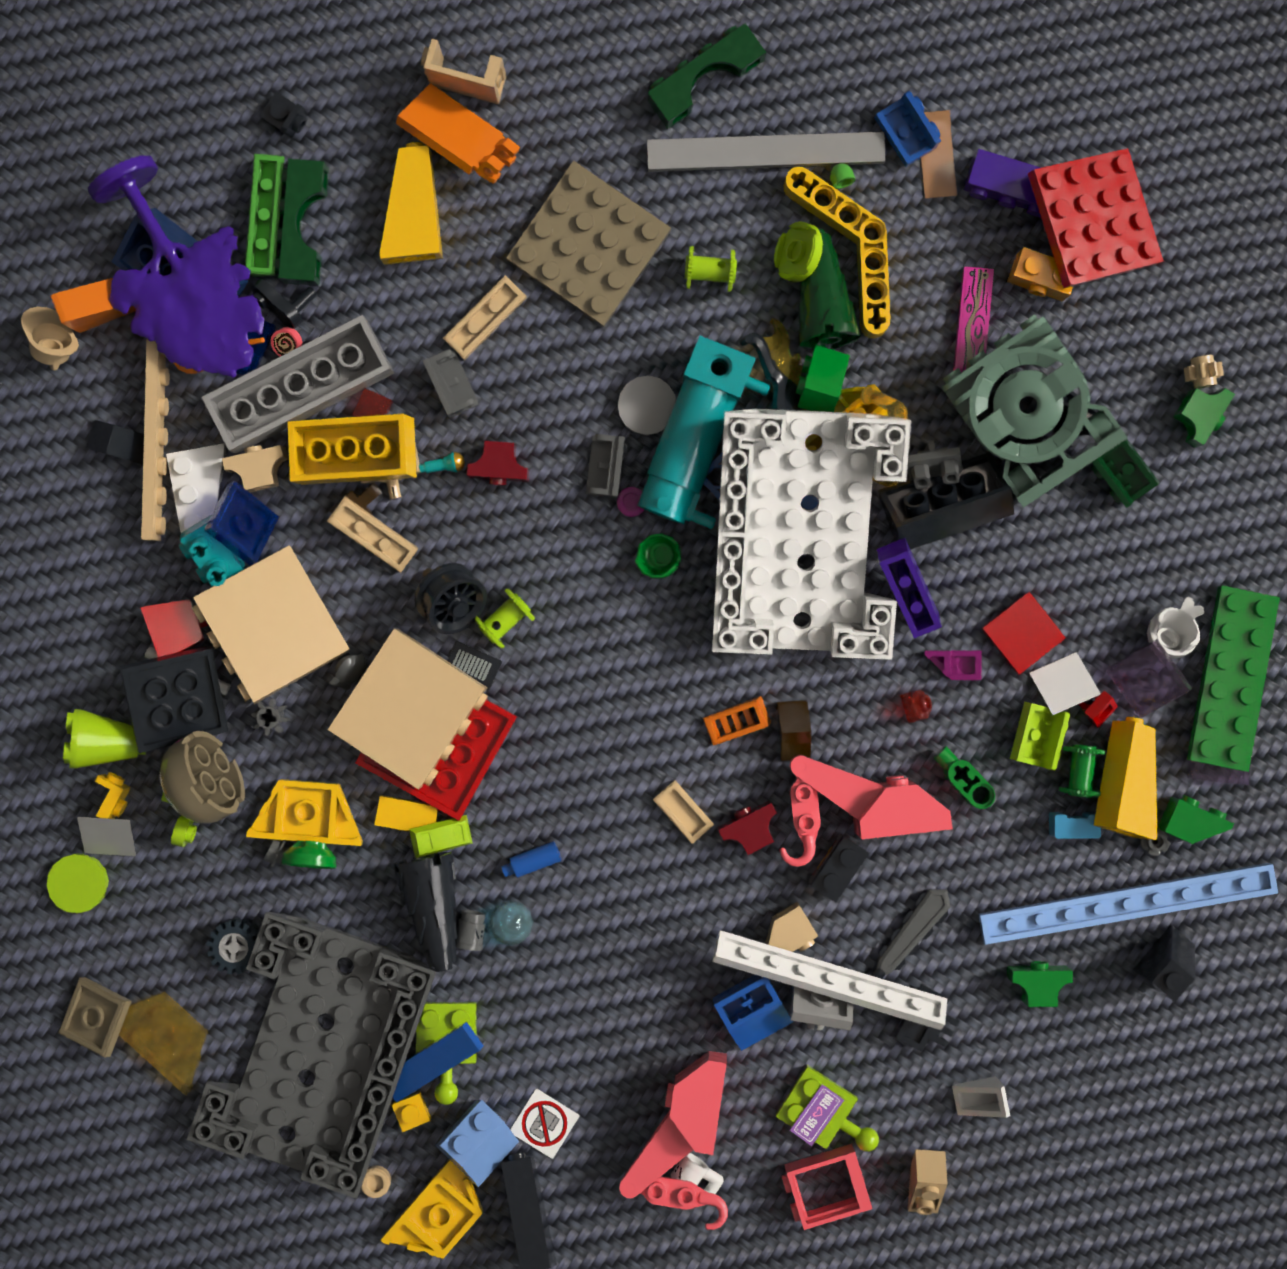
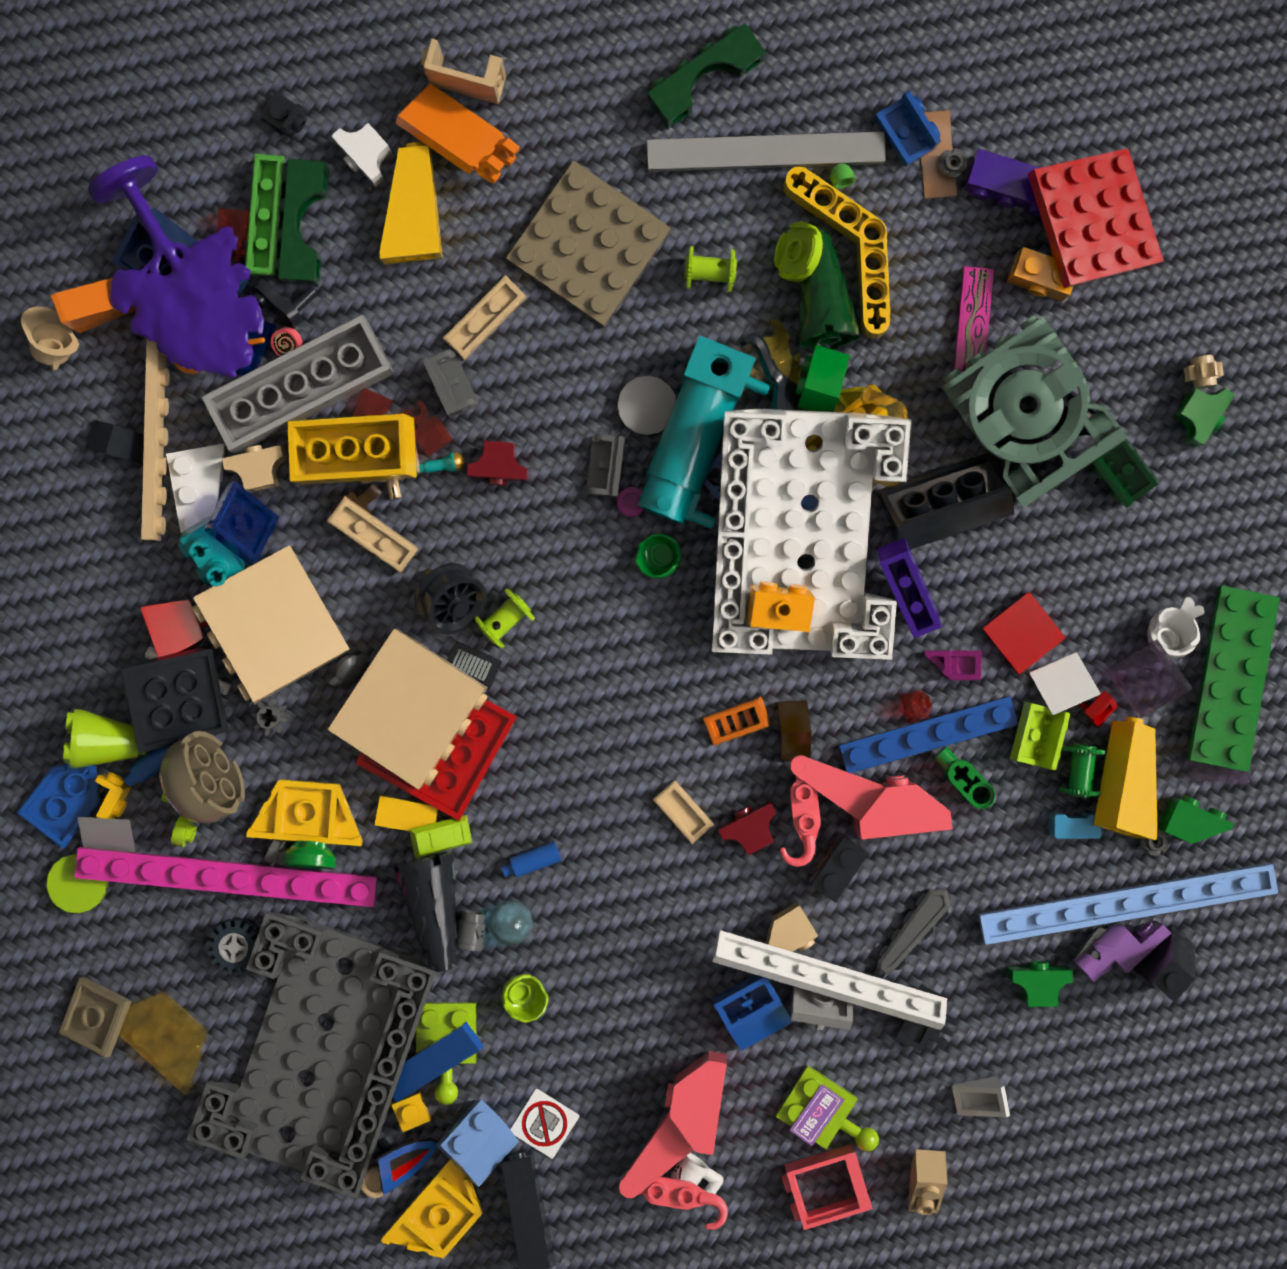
dark grey hips [907,440,963,489] -> none
none -> blue tile [17,764,101,849]
none -> dark pink plate [75,847,378,907]
none -> blue cylinder [123,746,170,787]
none -> clear red plate [217,208,249,262]
none -> white brick [331,123,392,187]
none -> shield [376,1138,439,1195]
none -> clear red plate [404,400,454,457]
none -> lime hair [501,973,549,1023]
none -> light orange brick [745,581,815,632]
none -> blue plate [838,696,1018,773]
none -> dark grey plate [939,148,968,178]
none -> medium lavender plate [1073,920,1171,982]

